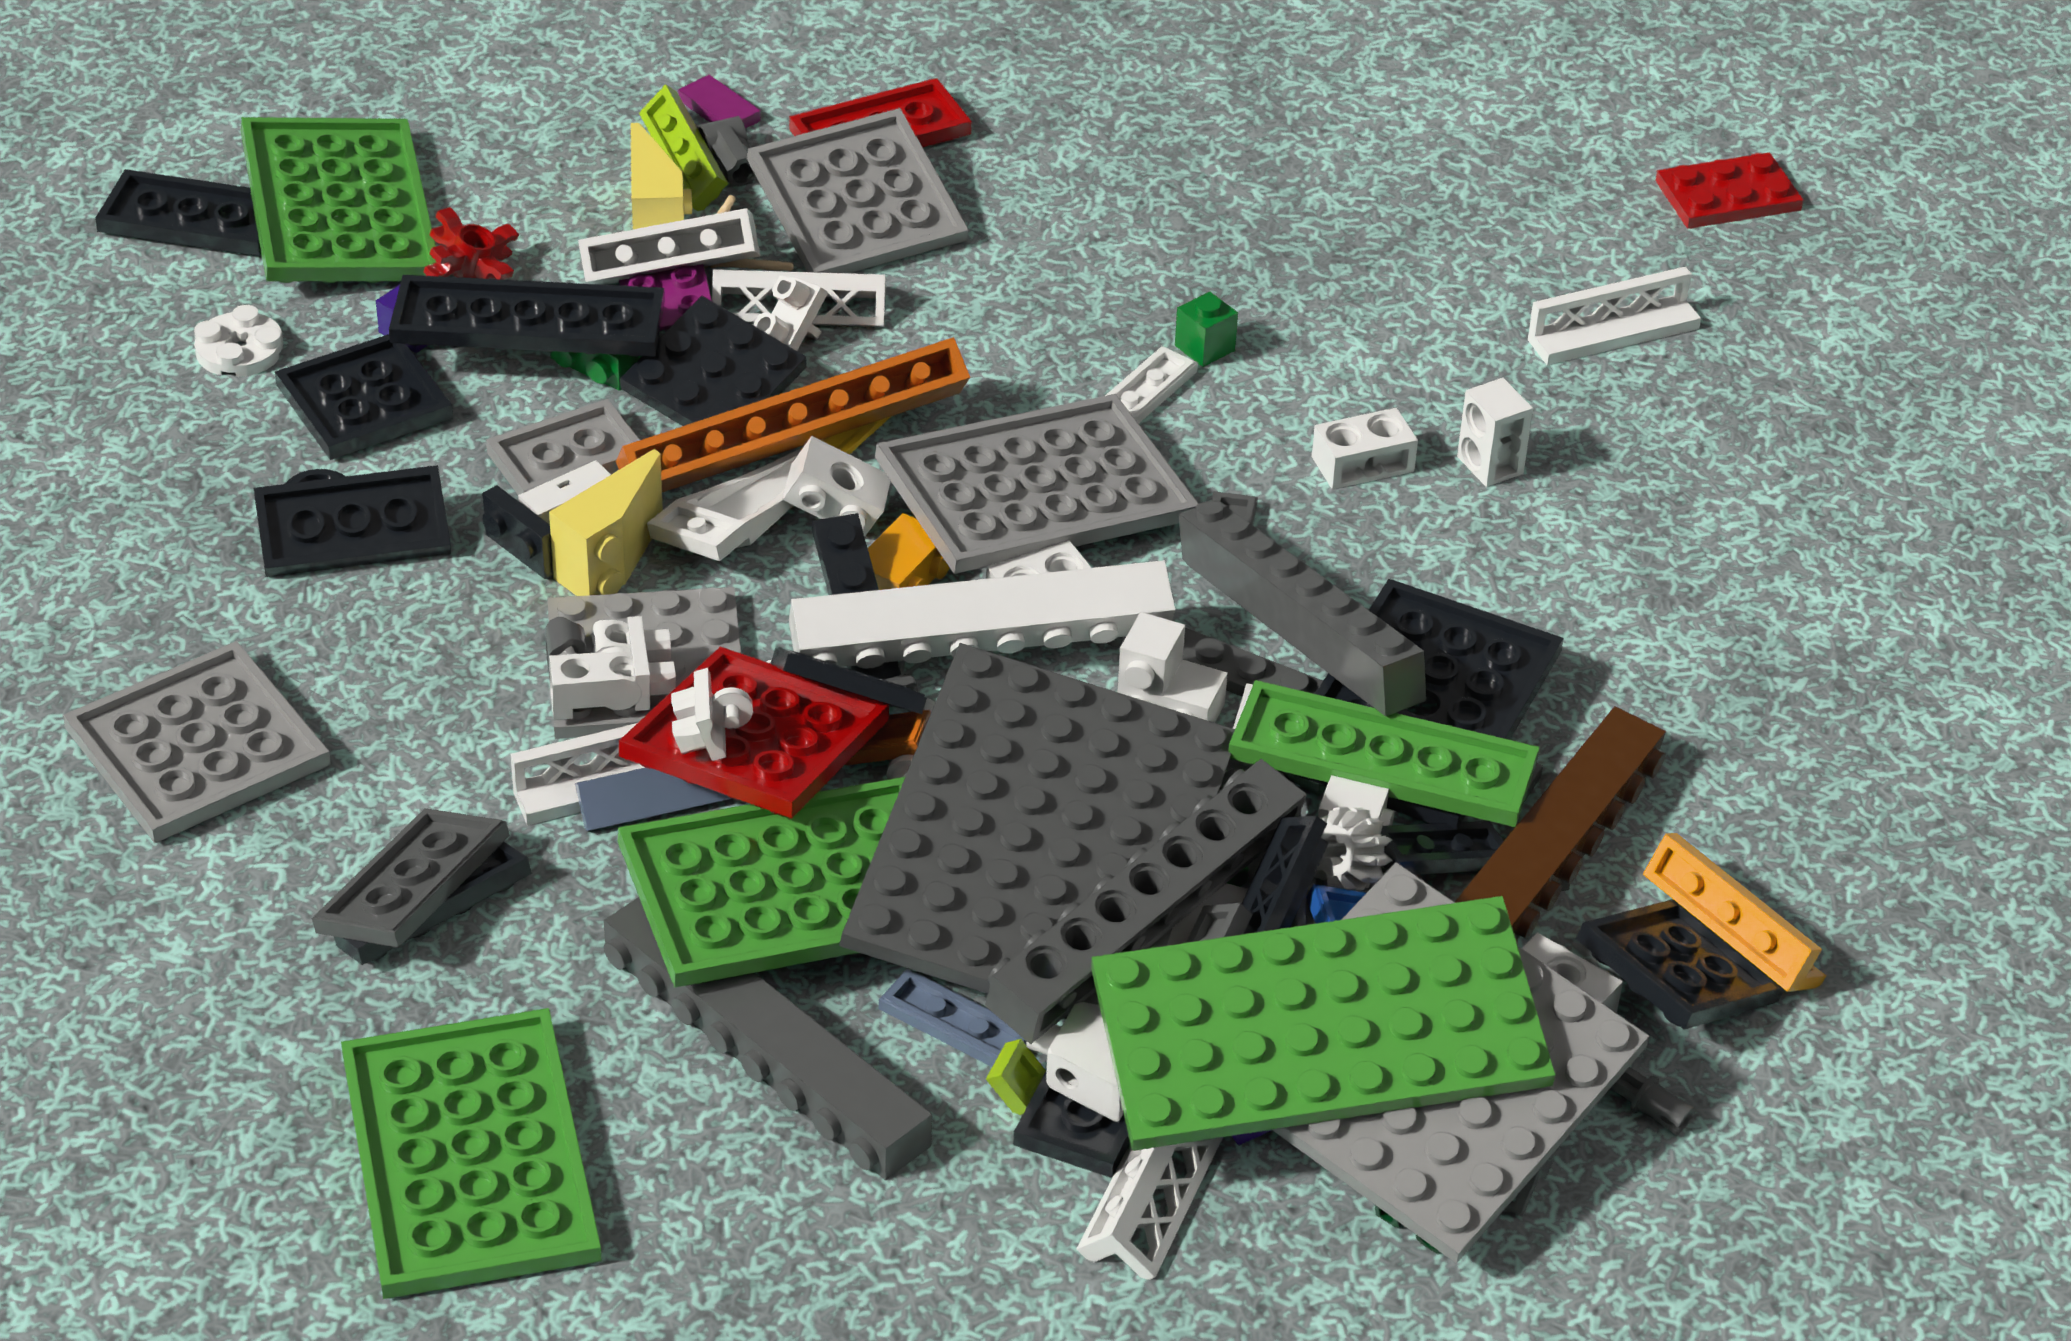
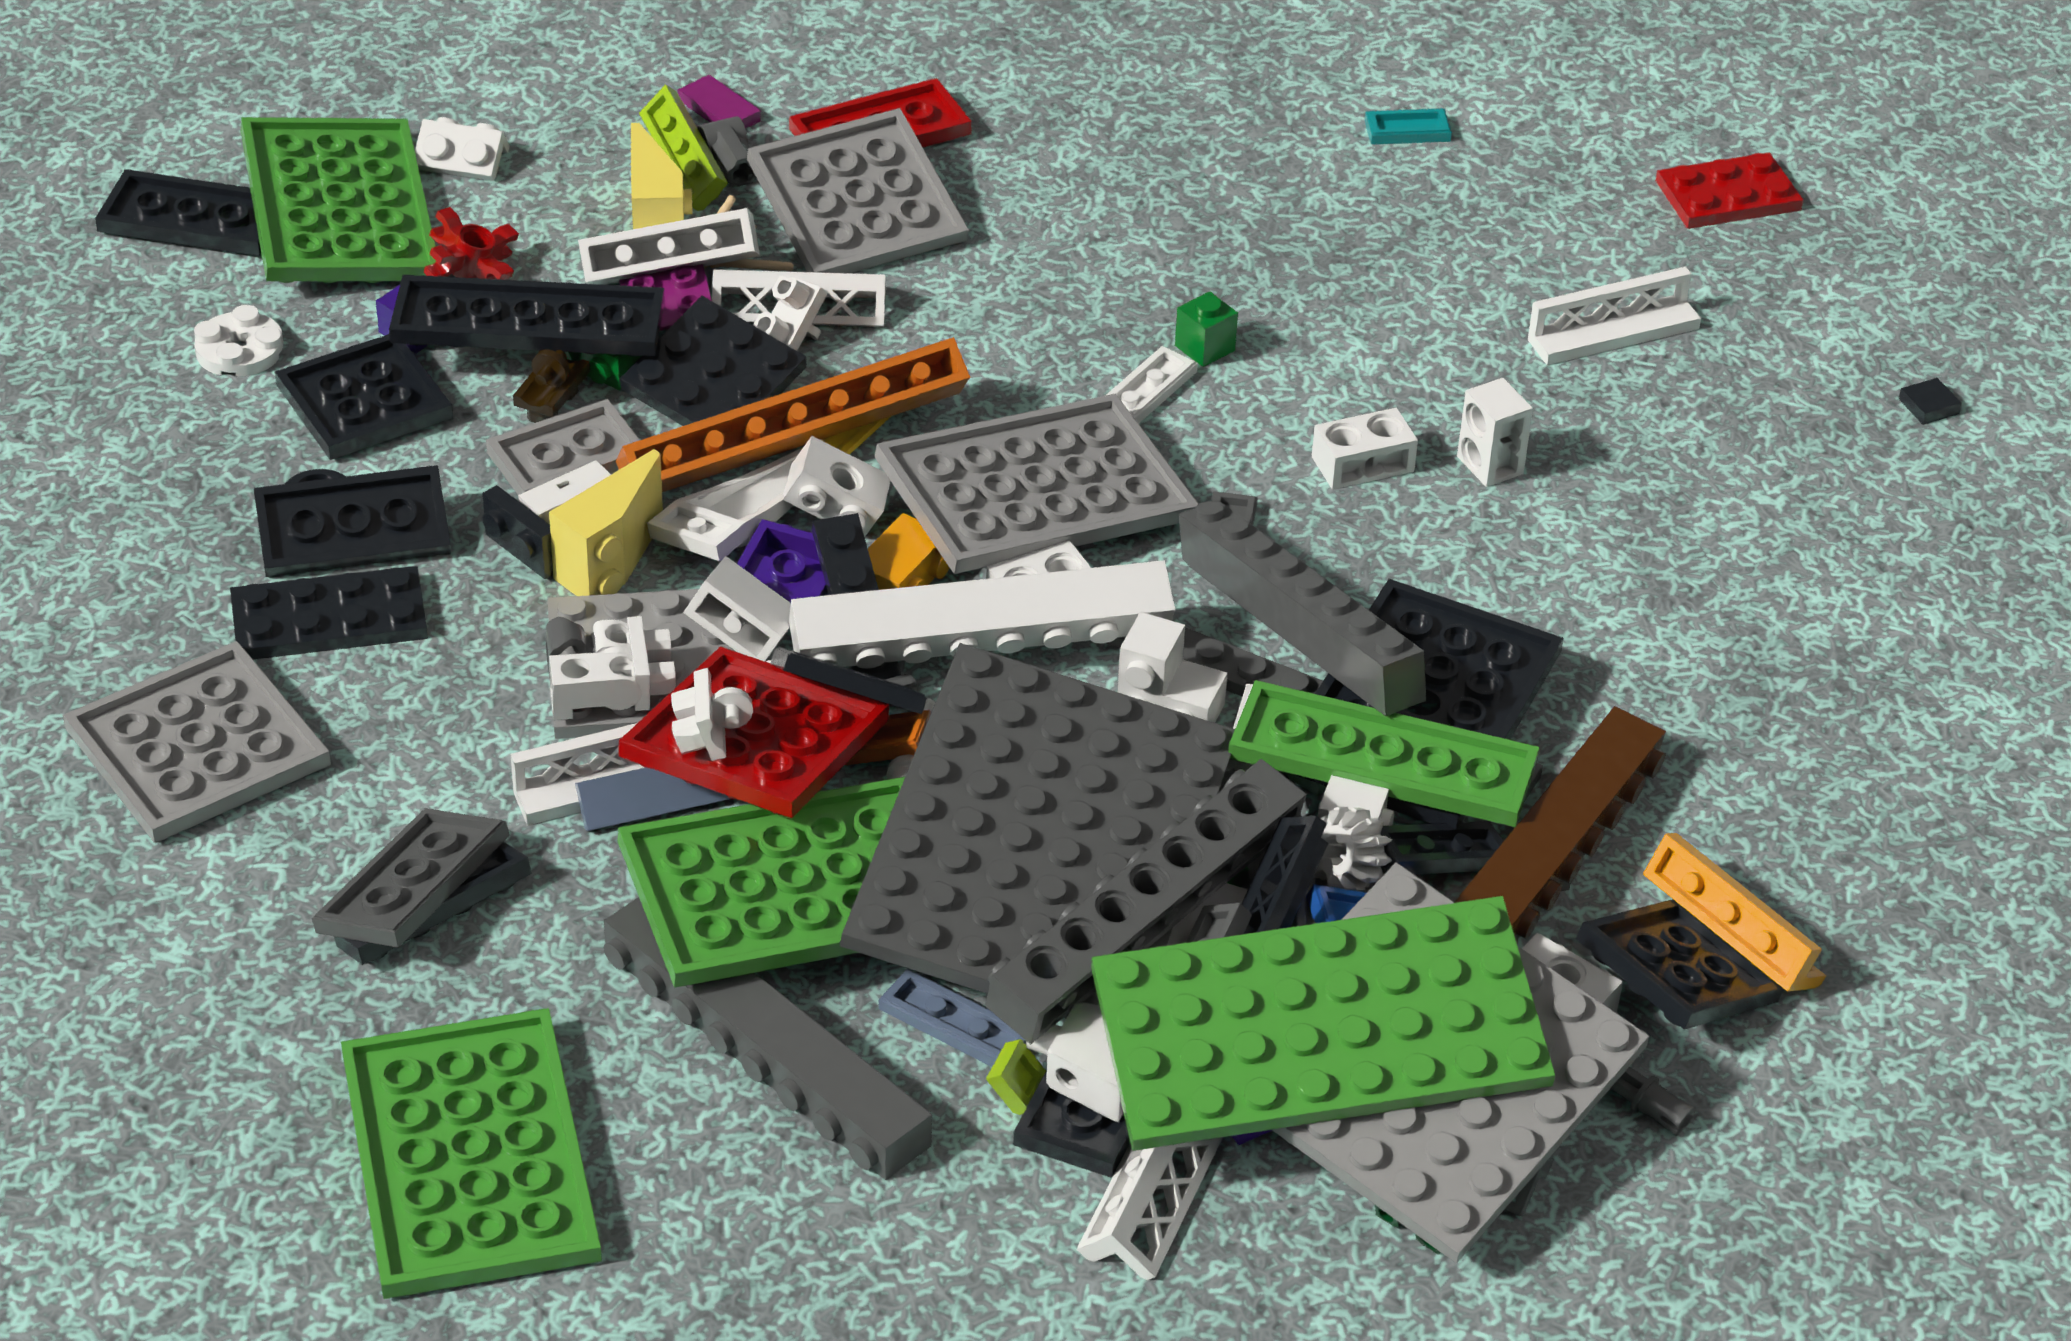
none -> black plate [230,566,428,660]
none -> white bracket [415,117,510,181]
none -> dark brown hips [513,349,590,423]
none -> white brick [683,556,791,661]
none -> dark purple plate [737,519,828,603]
none -> teal tile [1365,108,1452,145]
none -> black tile [1899,378,1962,425]

